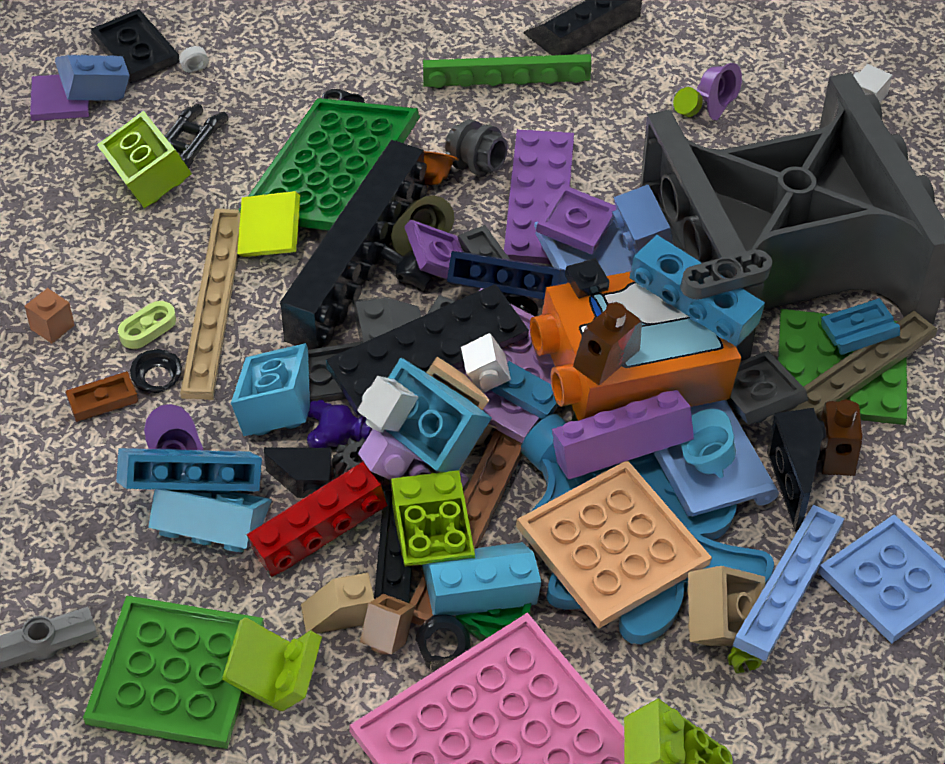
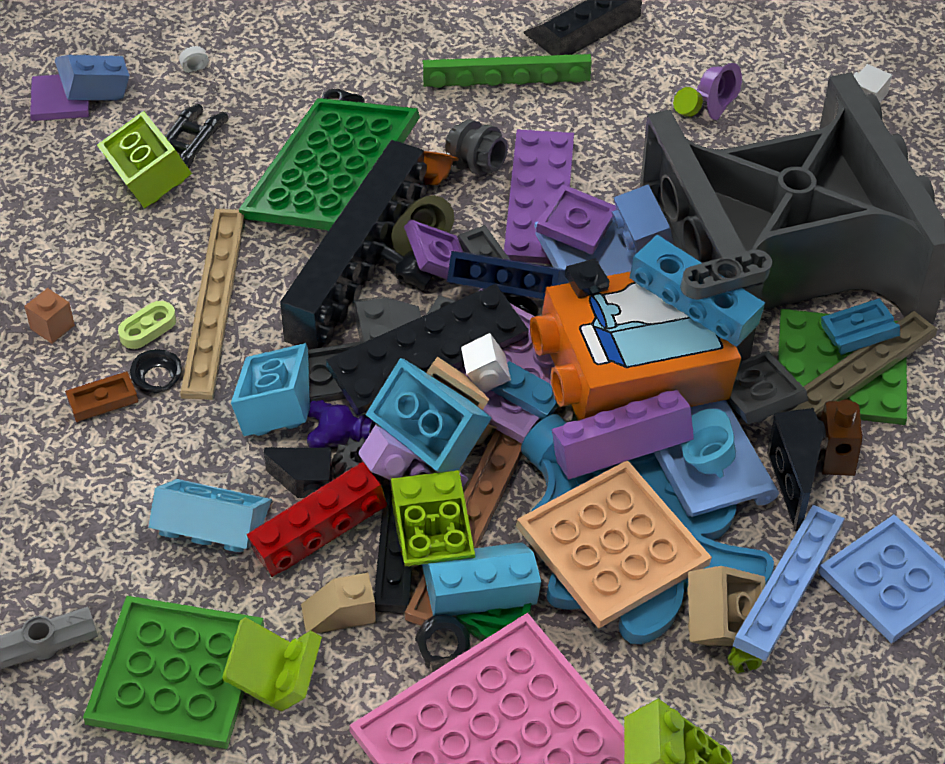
black plate [91,9,180,83] -> none
dark azure brick [116,448,262,491] -> none
medium lavender piece [144,404,203,450] -> none
neon yellow tile [237,191,300,257] -> none
white brick [357,376,419,433] -> none
medium nougat brick [360,594,415,655] -> none
reddish brown torso [573,302,642,385] -> none

